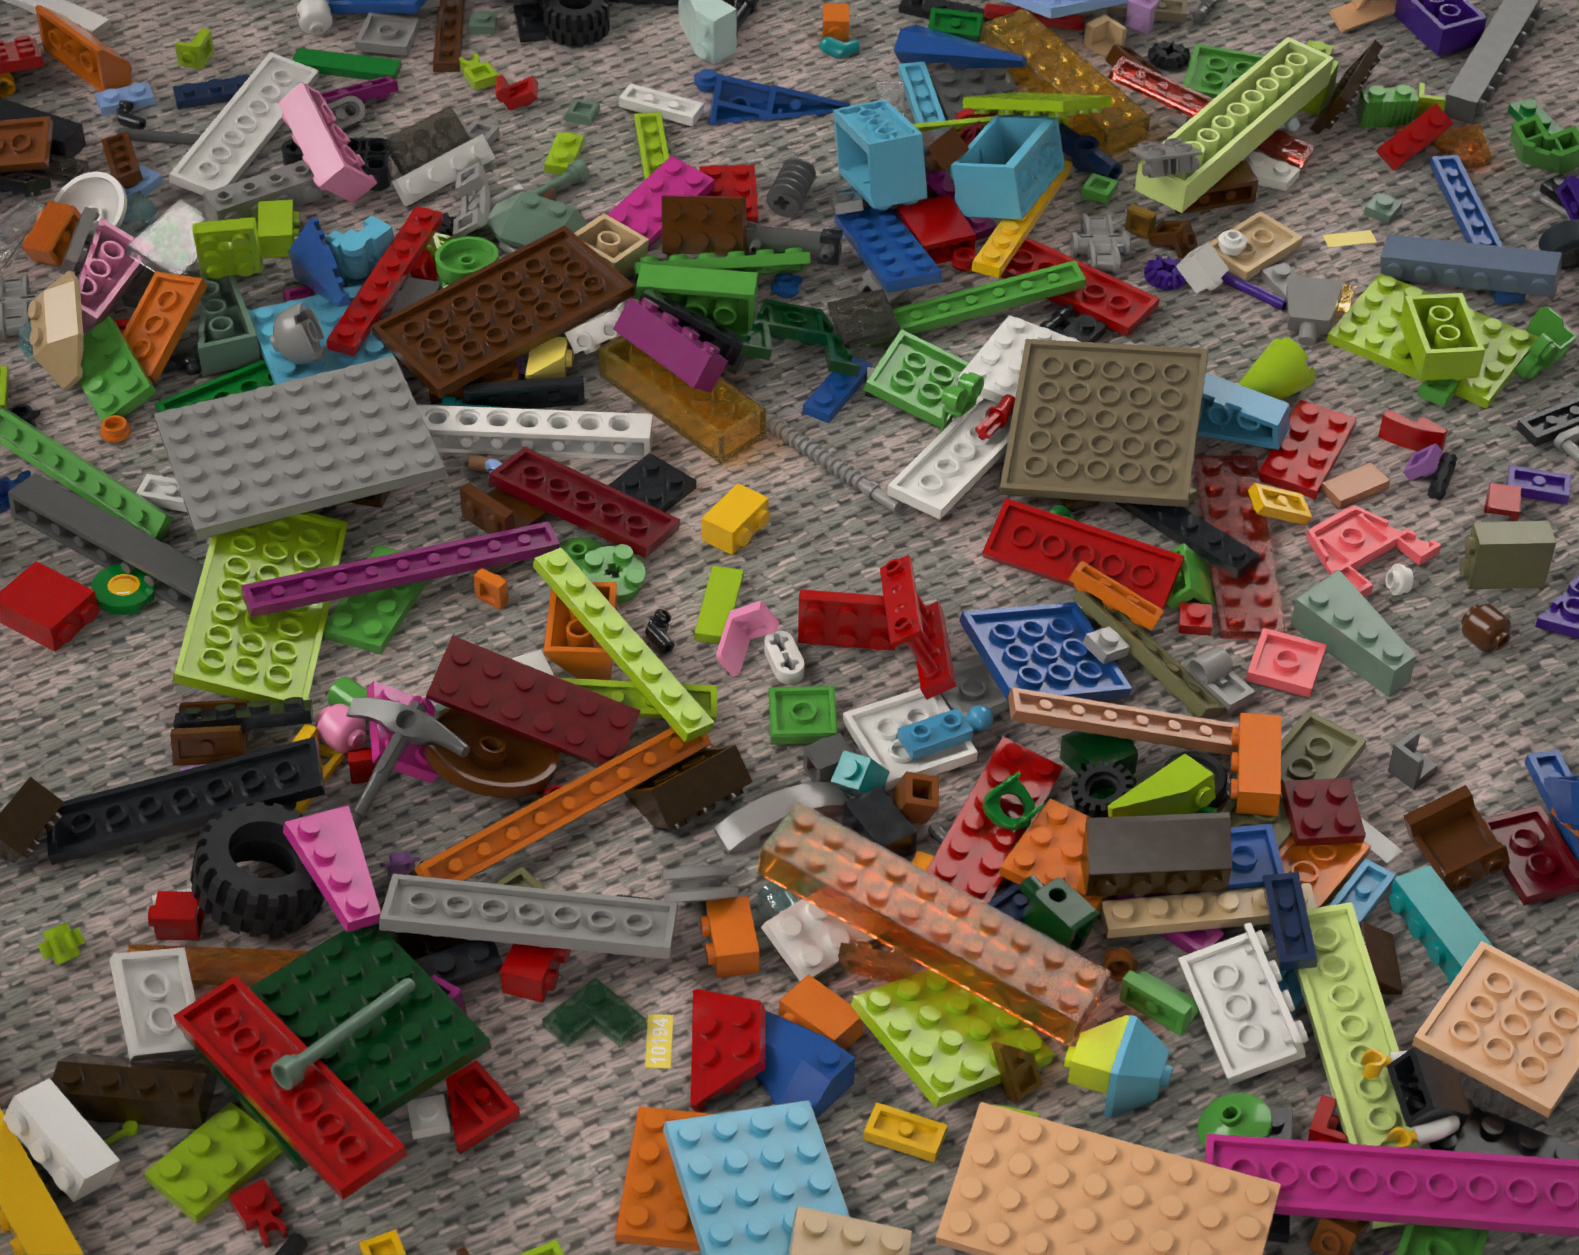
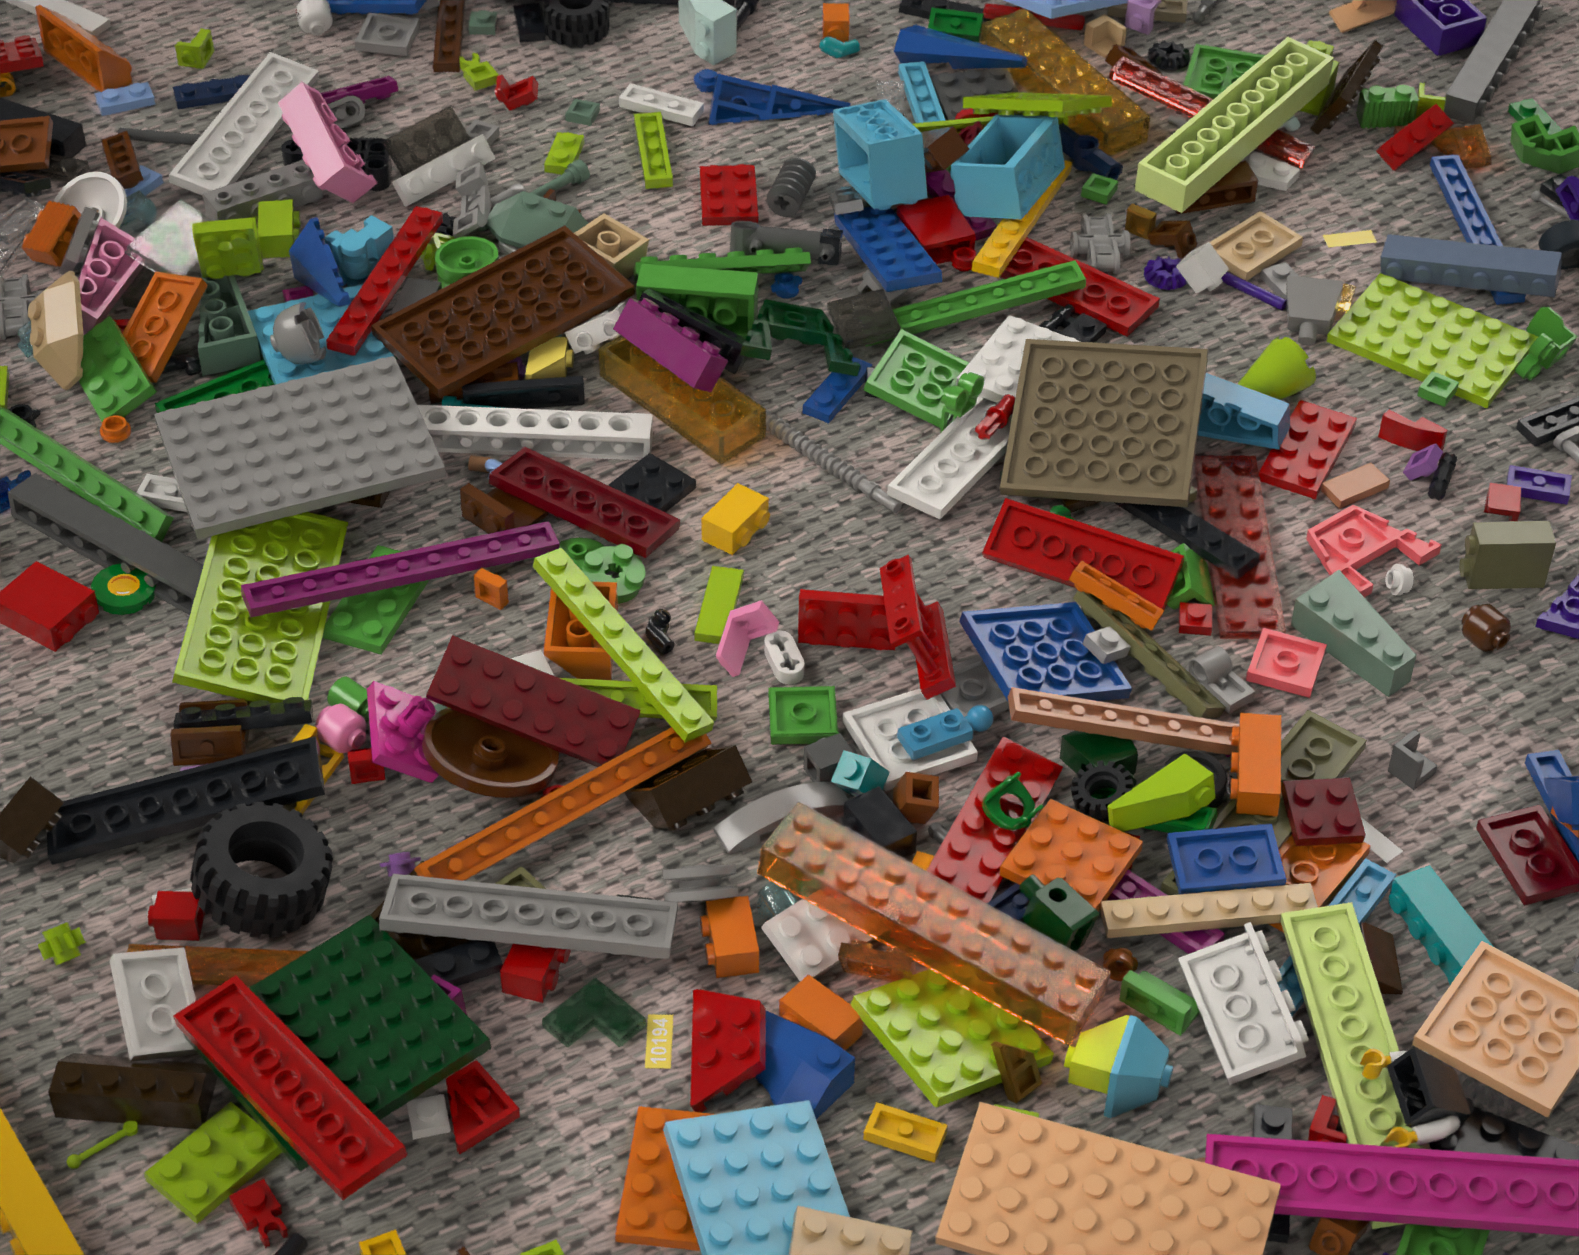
white brick [3,1078,120,1202] -> none
black arm [116,100,146,130] -> none
sand green piece [271,978,415,1090] -> none
dark pink wing [283,805,381,932] -> none
green tile [292,48,402,80] -> none
dark grey piece [346,697,470,831] -> none
red plate [411,250,438,281] -> none
dark pink plate [607,156,715,250] -> none
reddish brown plate [661,195,747,255] -> none
dark brown slope [1081,812,1232,897] -> none
light grey hinge [1129,138,1202,178] -> none
bright green dish [1198,1093,1273,1148] -> none
white plate [1218,230,1247,256] -> none
yellow plate [1248,483,1312,525] -> none
dark blue plate [1262,872,1317,971] -> none
sand green plate [1364,192,1403,224] -> none
lime brick [1399,293,1485,381] -> none
reddish brown panel [1403,785,1510,893] -> none

